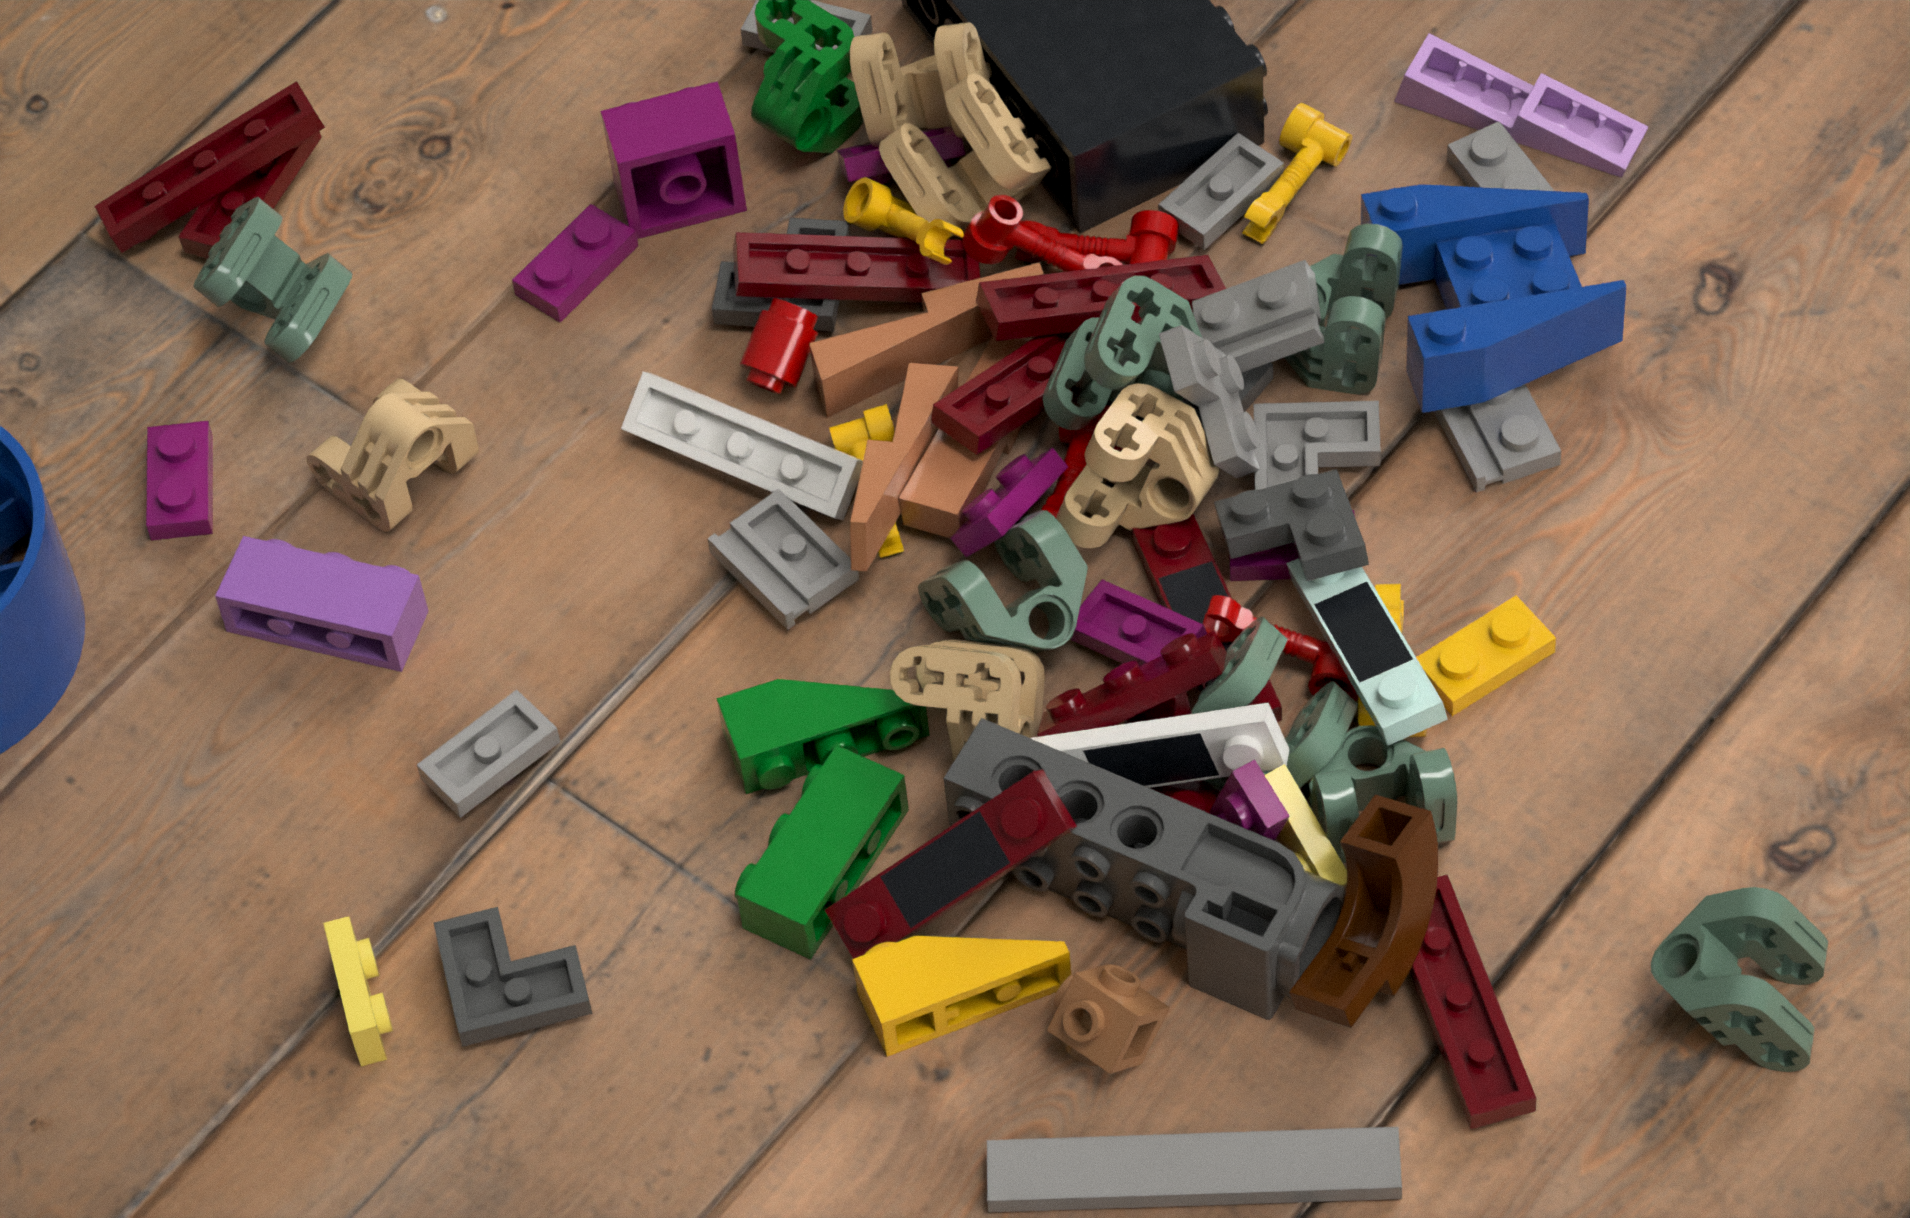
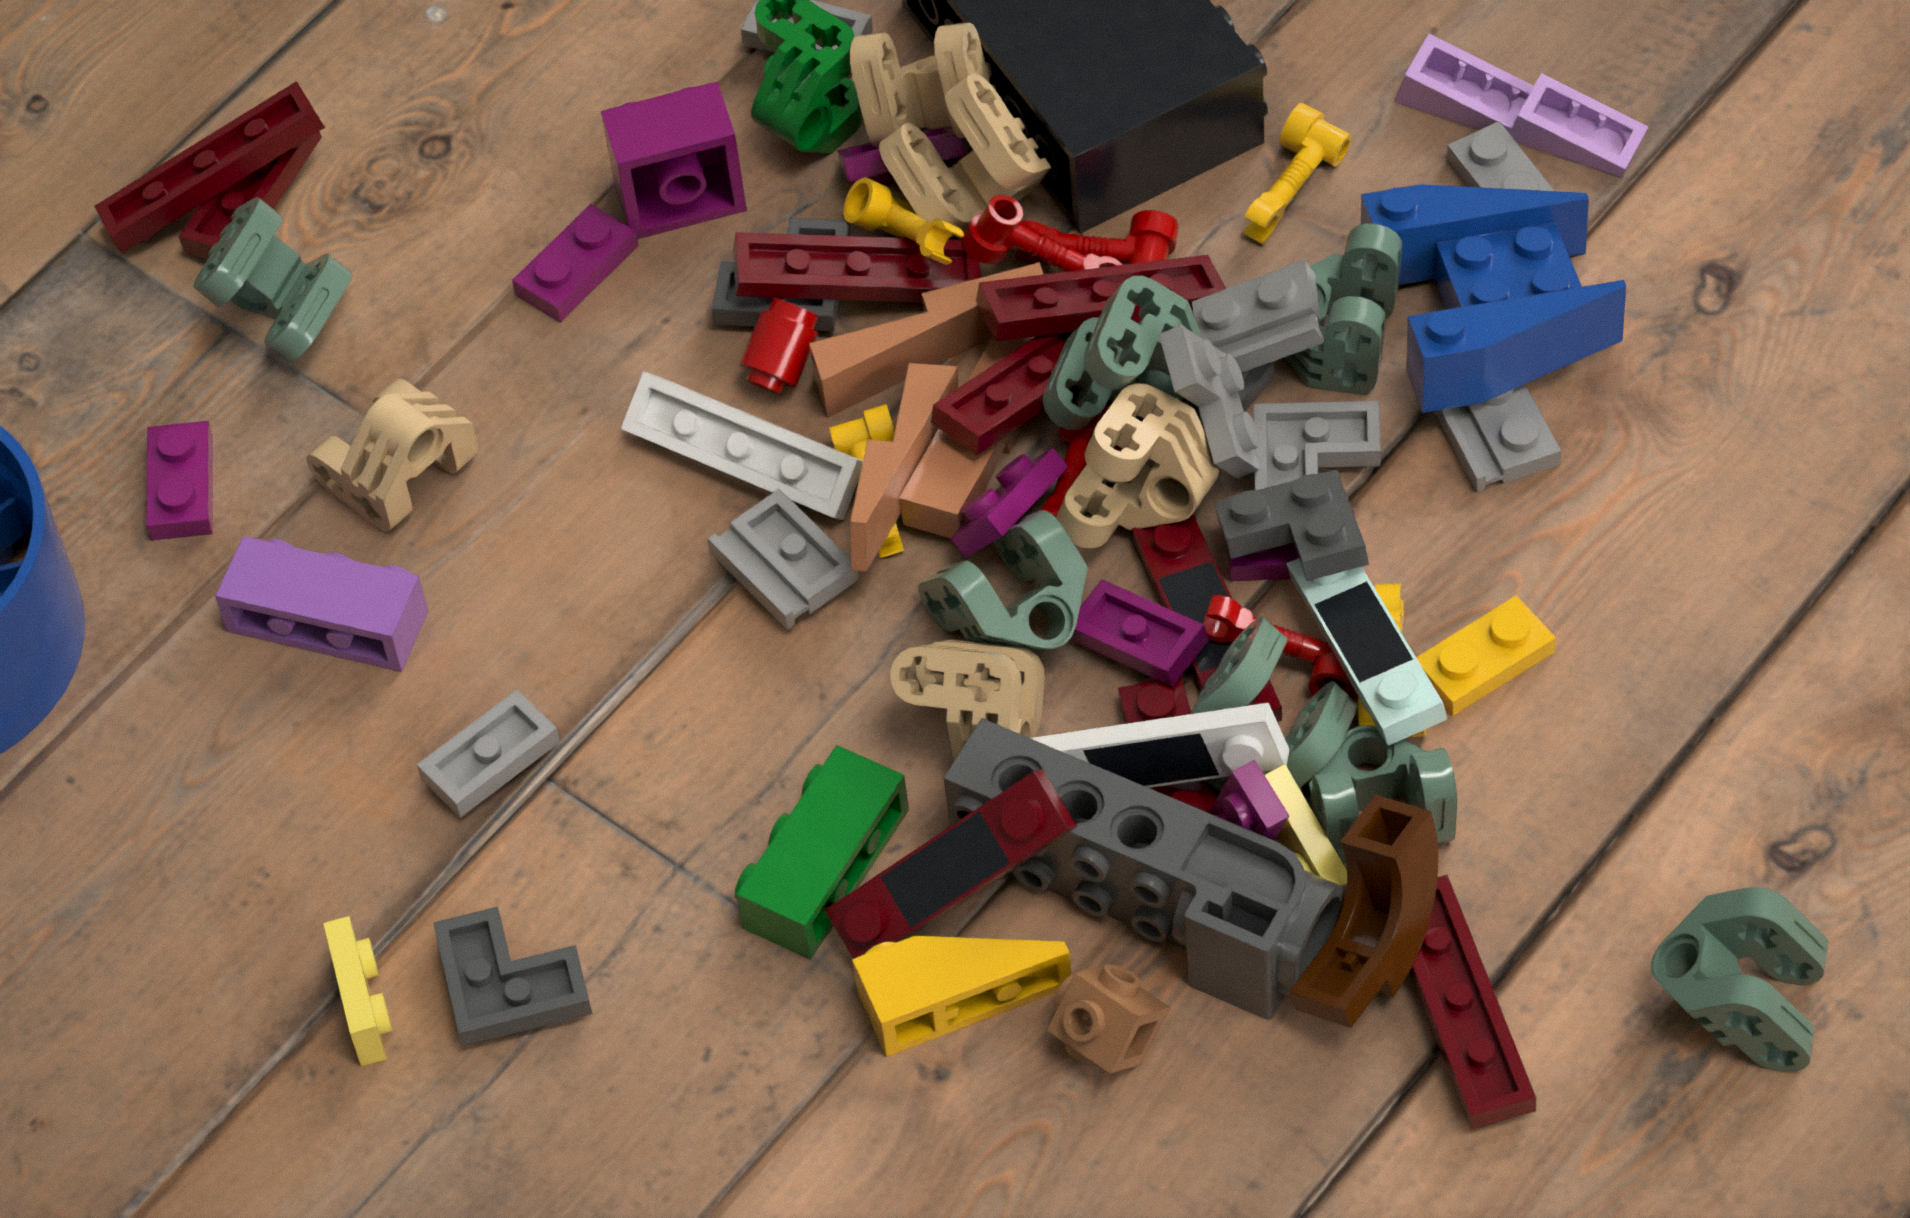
green slope [716,679,930,794] -> none
light grey tile [987,1127,1402,1212] -> none
dark red plate [1037,630,1227,737] -> none
light grey plate [1158,133,1284,250] -> none

